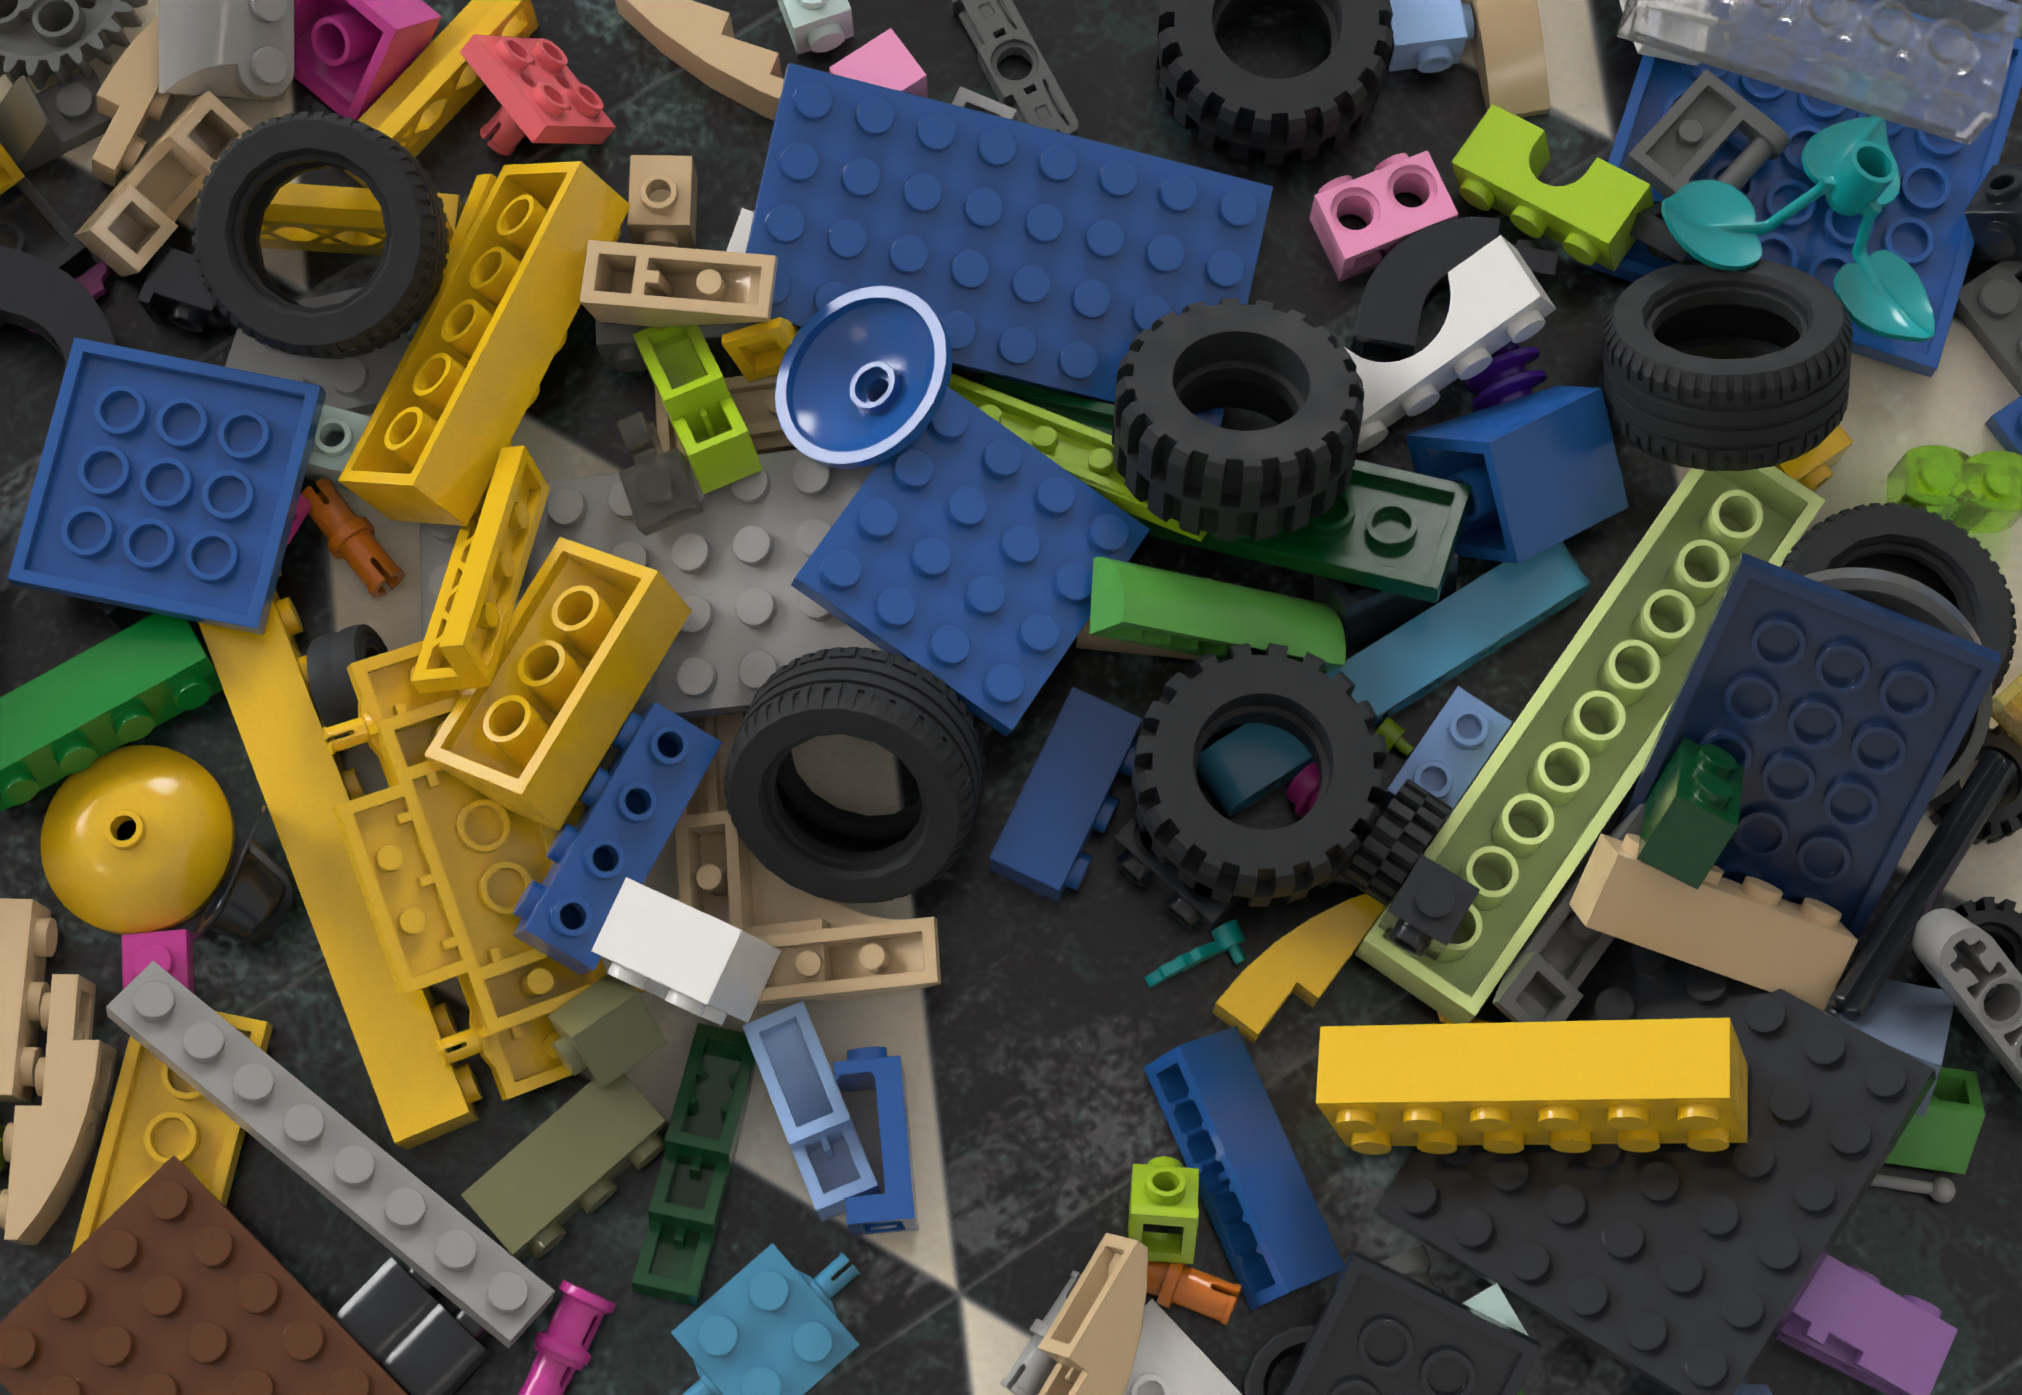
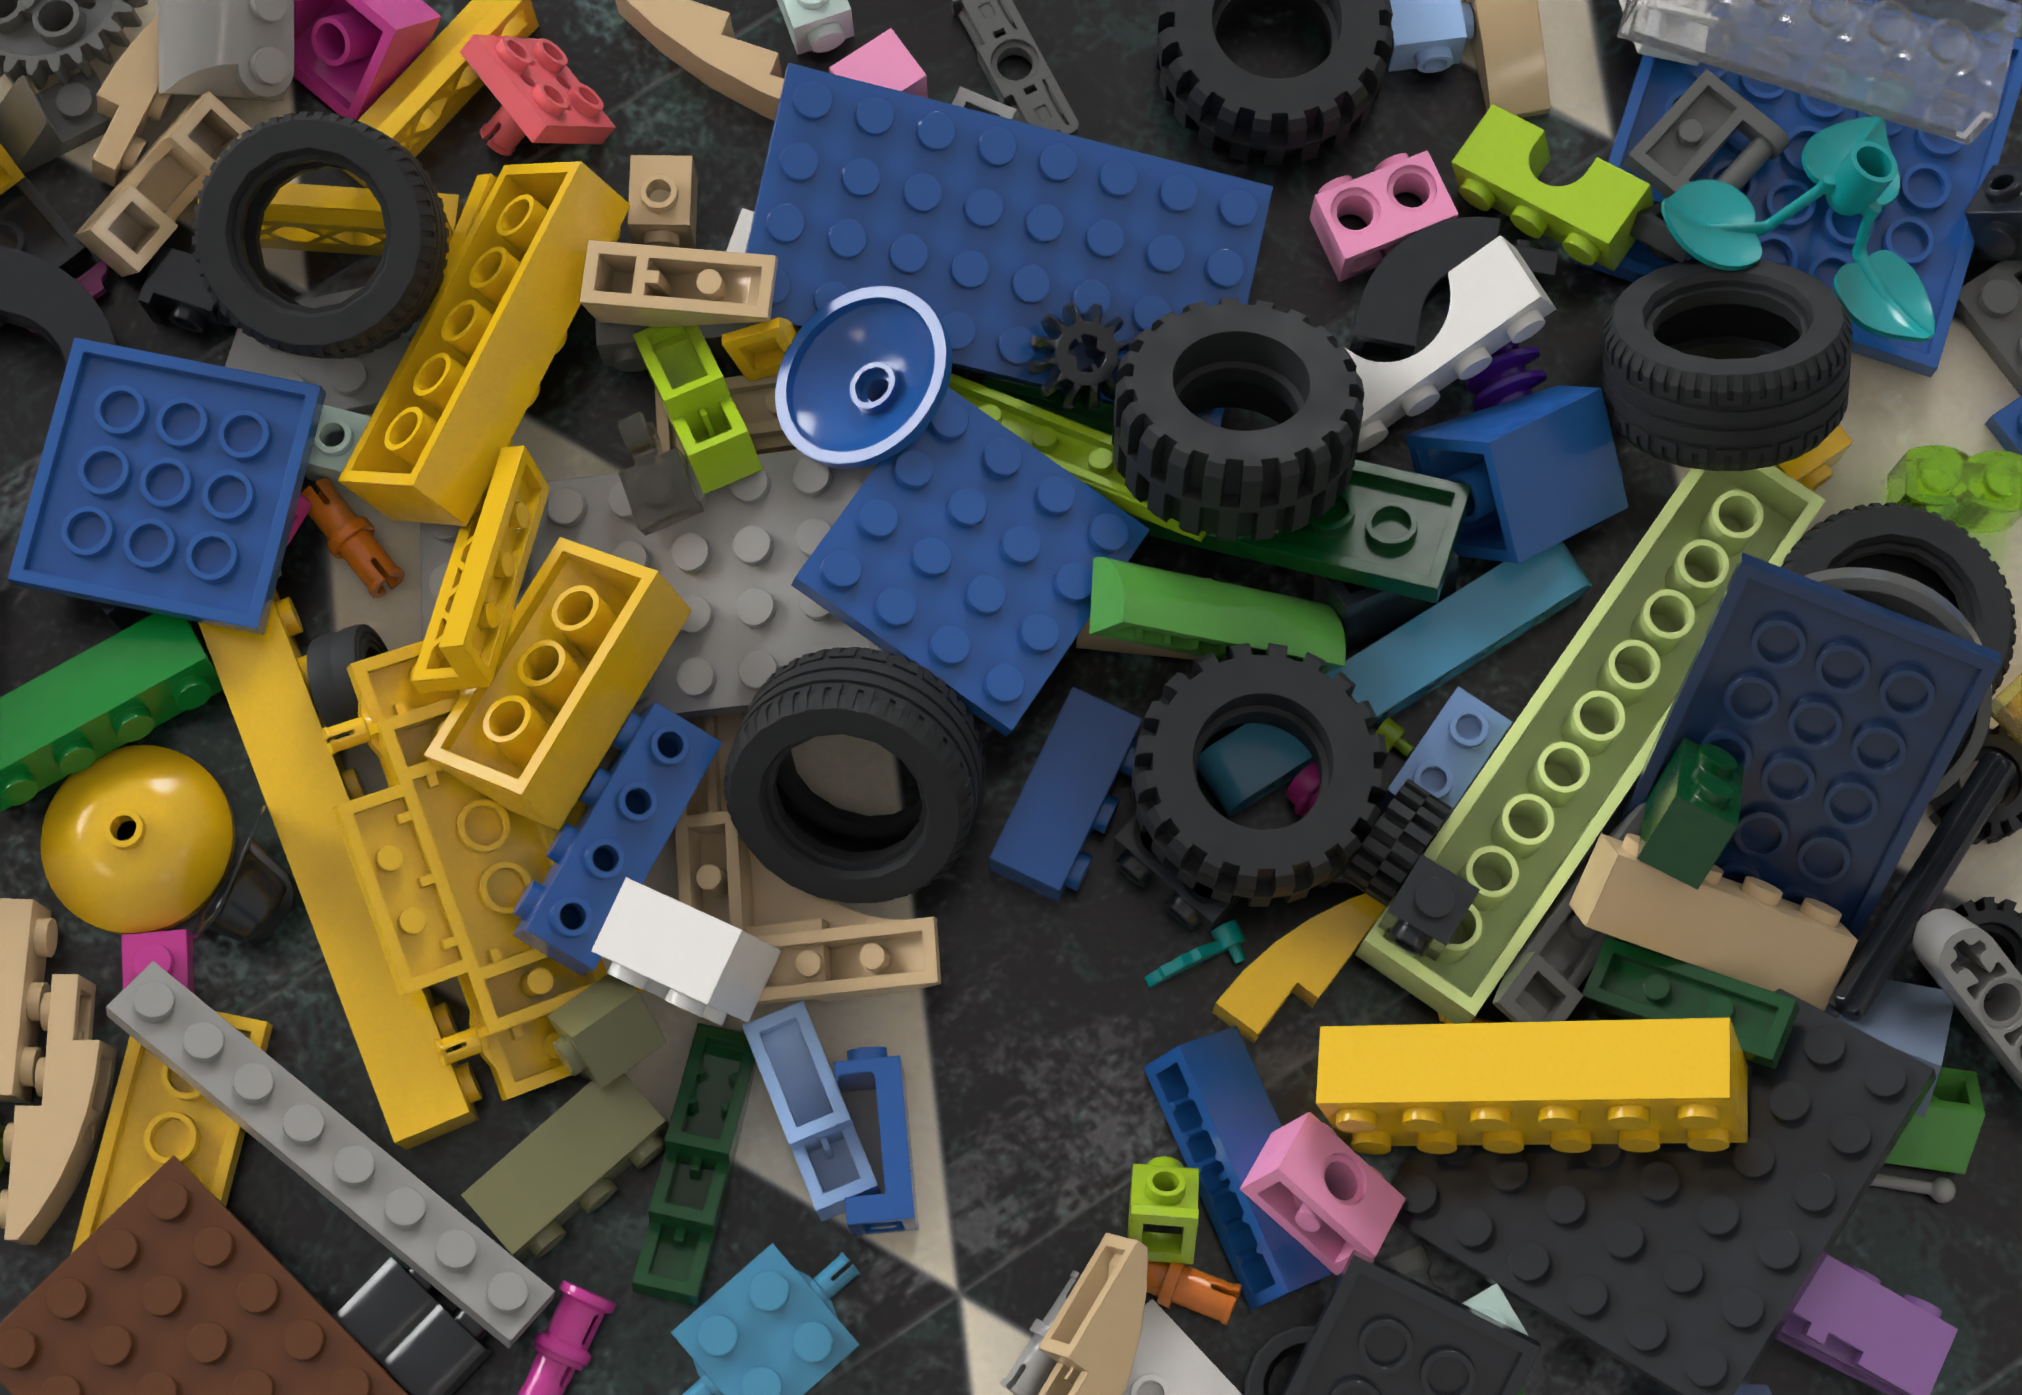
none -> black gear [1027,303,1134,411]
none -> bright pink brick [1240,1112,1406,1276]
none -> dark green plate [1582,936,1800,1069]

